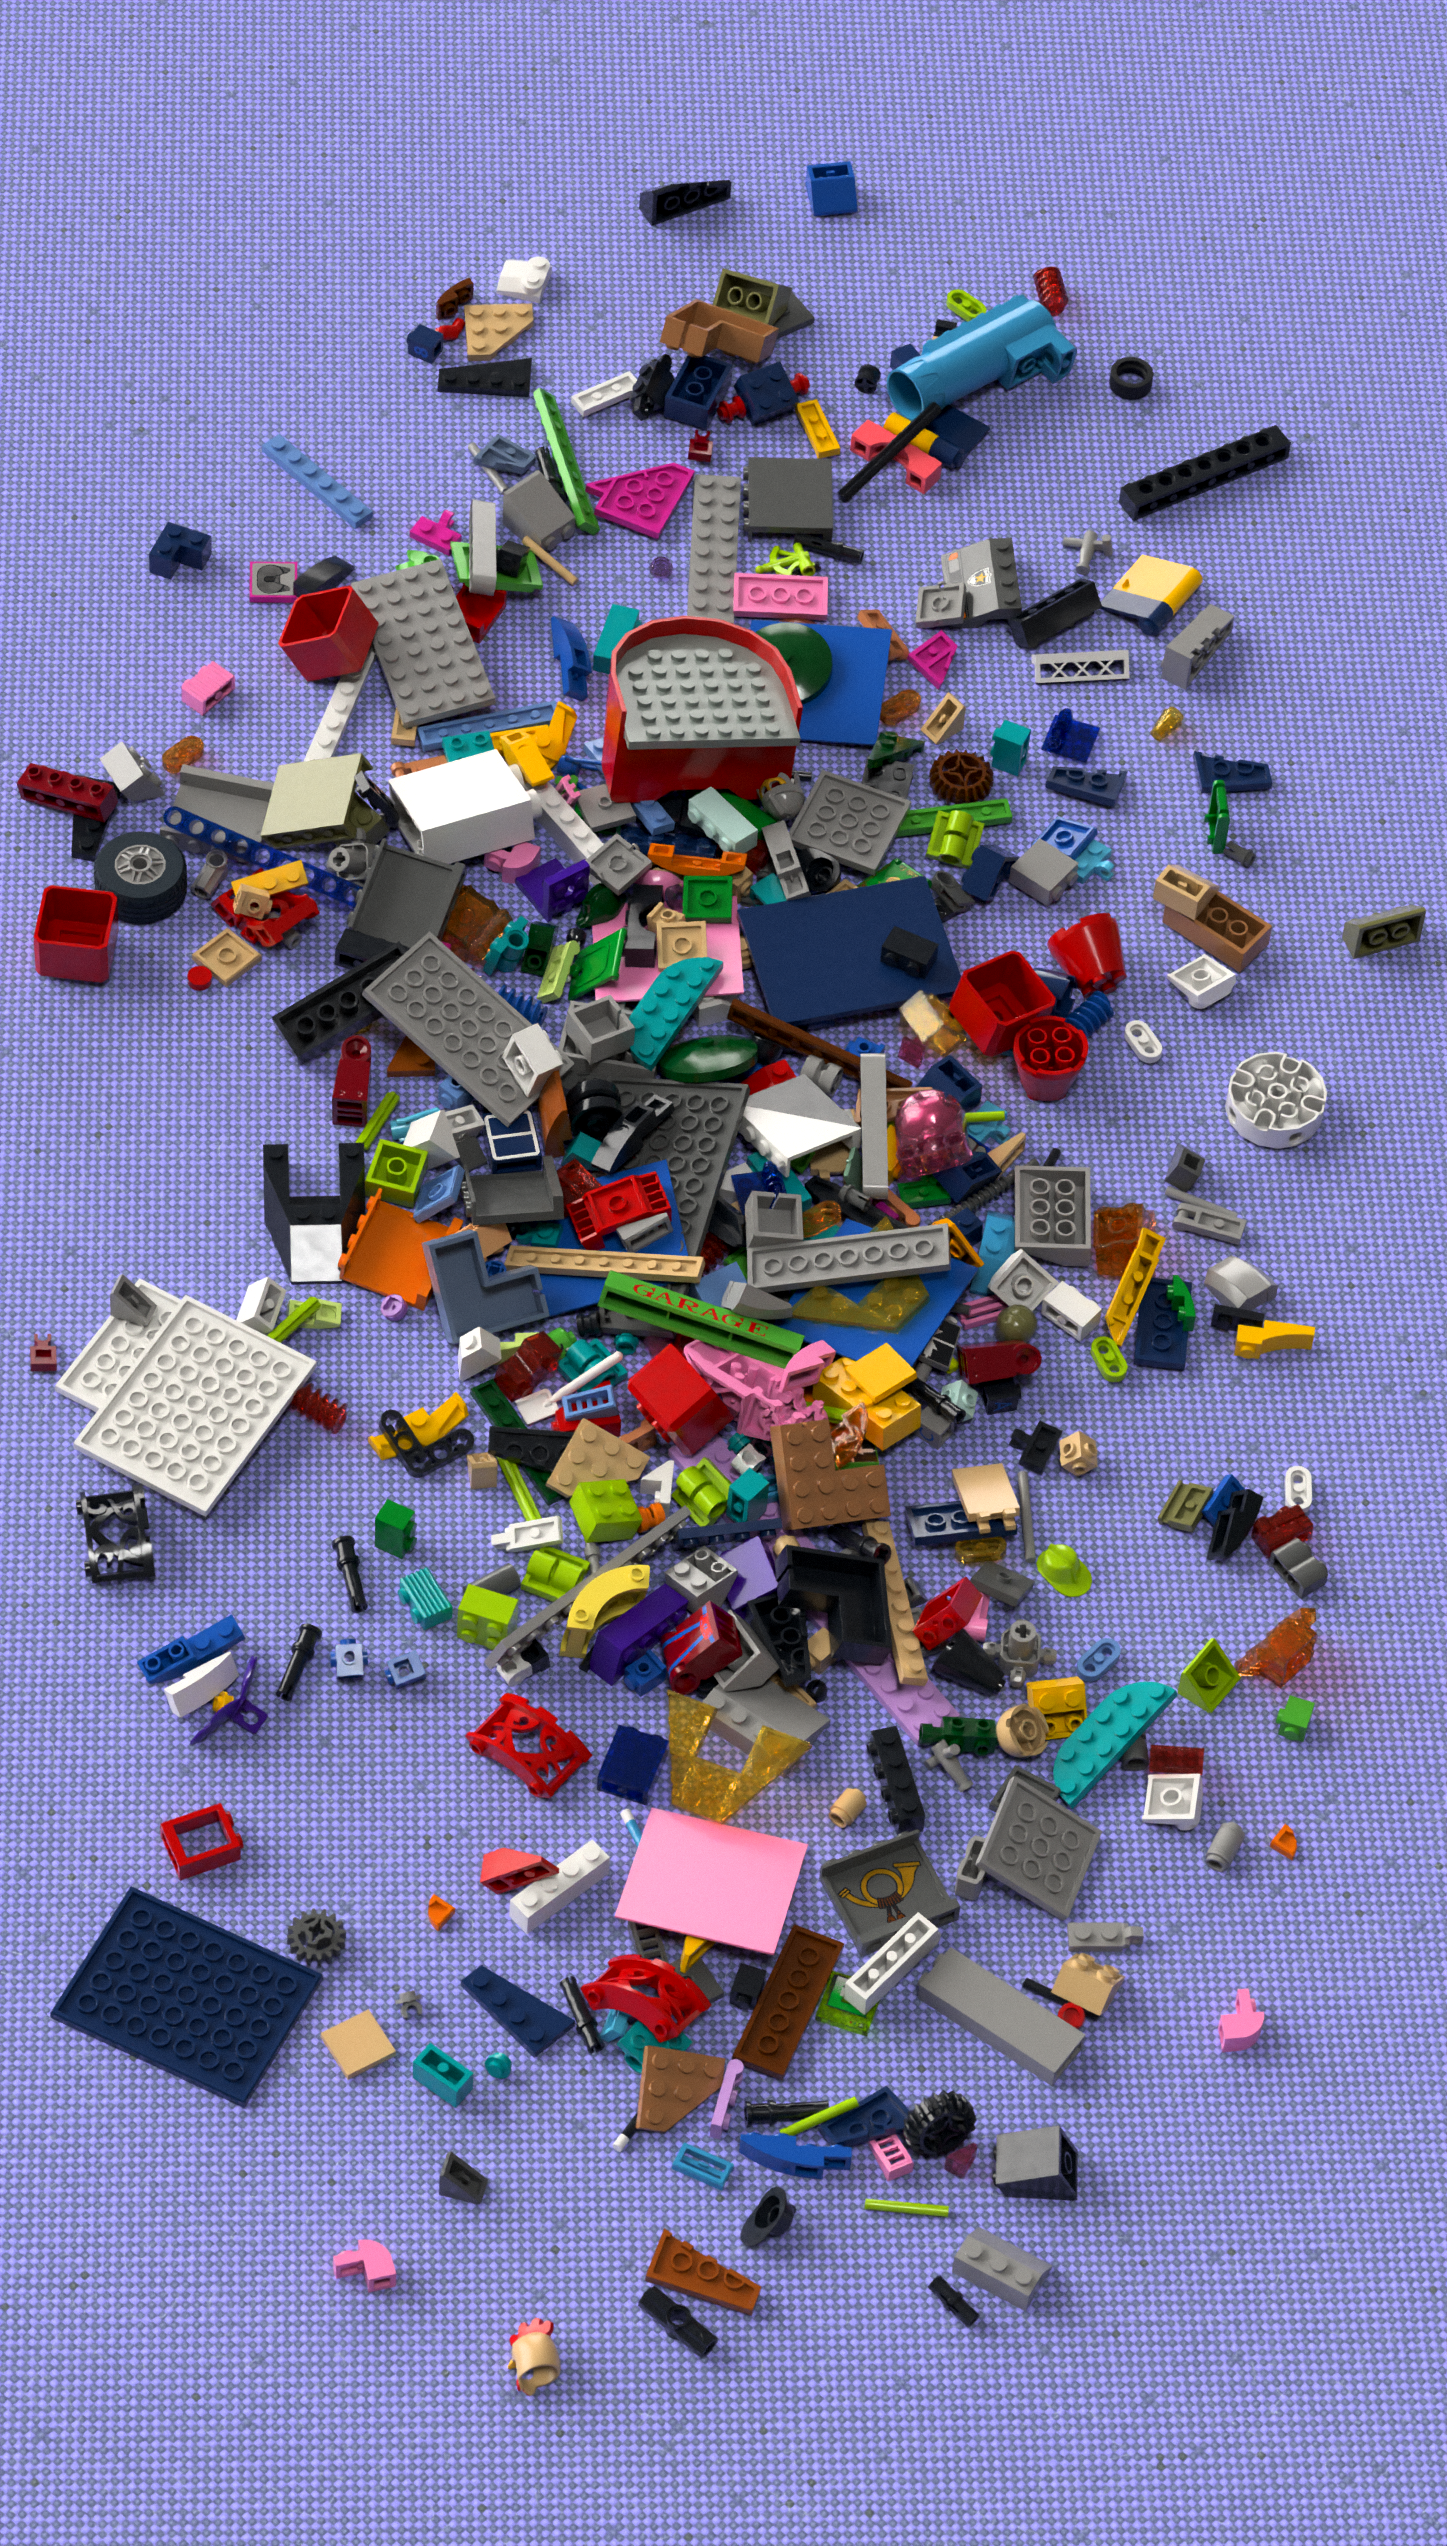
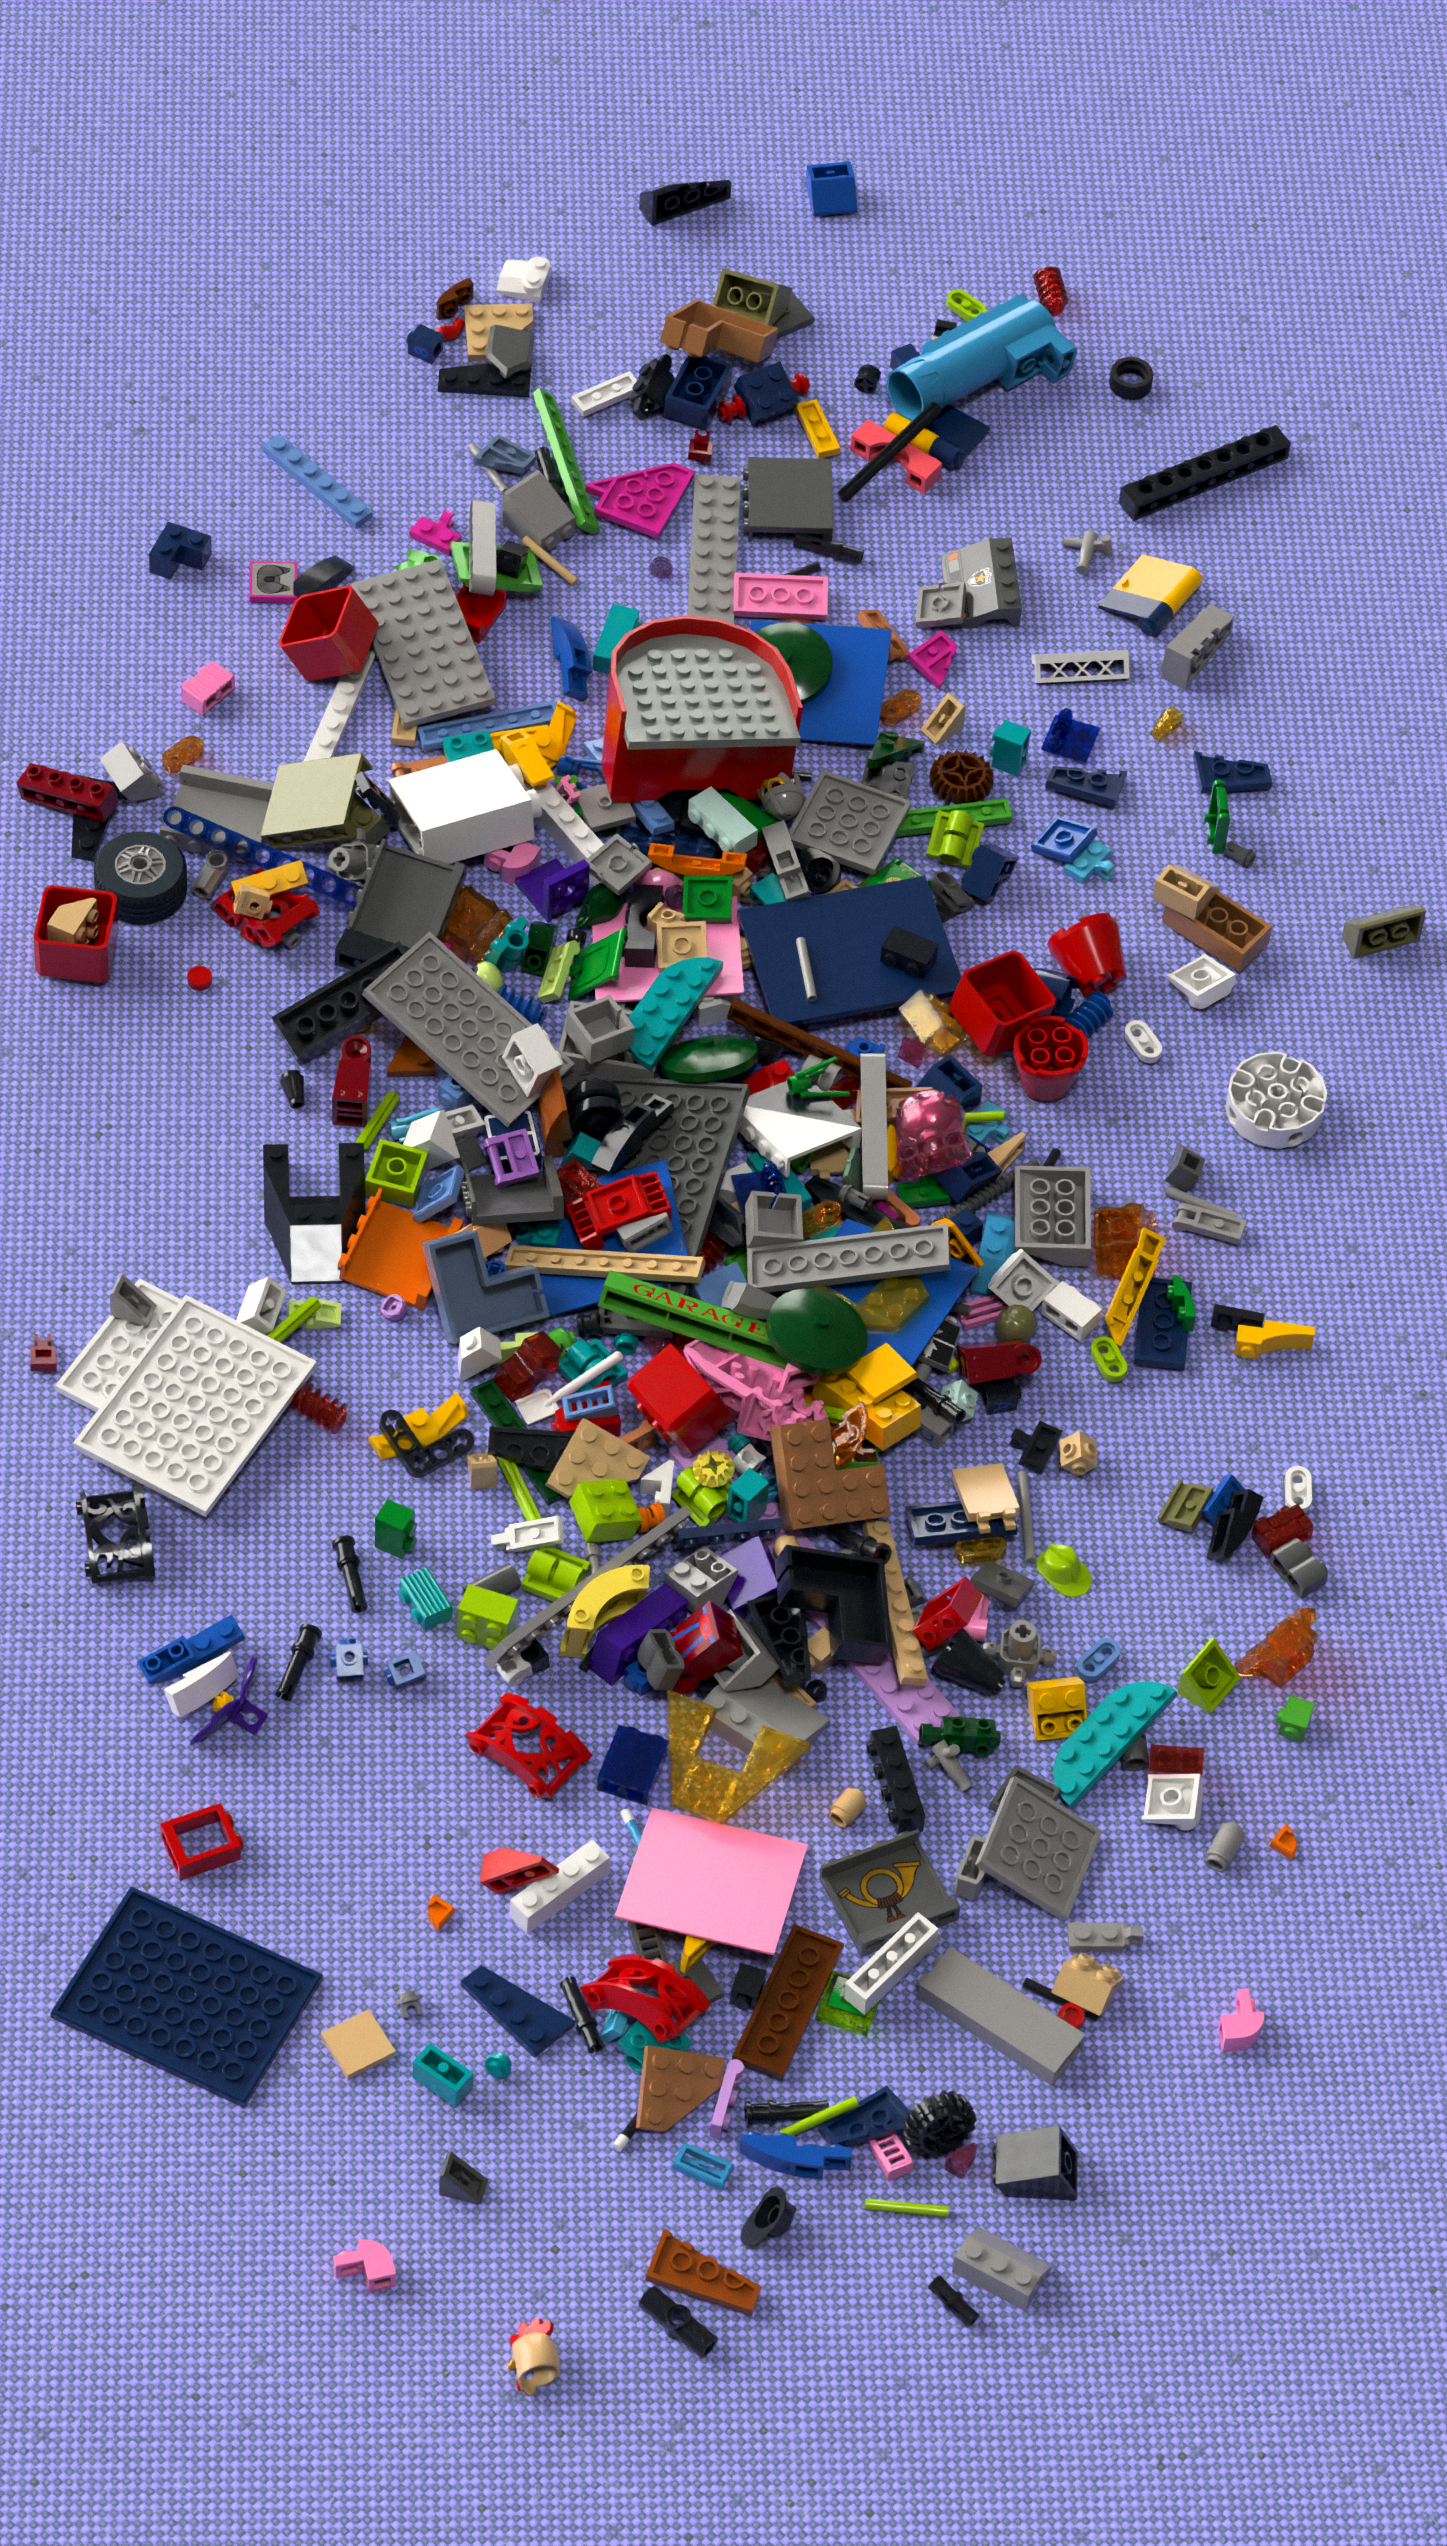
tan tile [192,928,262,987] -> none
dark grey gear [287,1908,346,1966] -> none
lime piece [755,543,816,576] -> none
tan cylinder [996,1703,1049,1758] -> none
black brick [1008,578,1102,648] -> none
light grey brick [1009,838,1079,907] -> none
light grey slope [1204,1255,1278,1311] -> none
none -> tan slope [47,898,100,945]
none -> black cone [280,1070,305,1109]
none -> yellowish green hair [476,961,503,993]
none -> medium lavender plate [483,1128,540,1189]
none -> dark grey tile [485,324,535,379]
none -> dark grey brick [637,1629,684,1690]
none -> light yellow gear [693,1449,735,1487]
none -> dark green dish [766,1288,868,1376]
none -> green plant [787,1056,850,1099]
none -> light grey piece [796,937,817,1002]
none -> clear red plate [829,1076,859,1110]

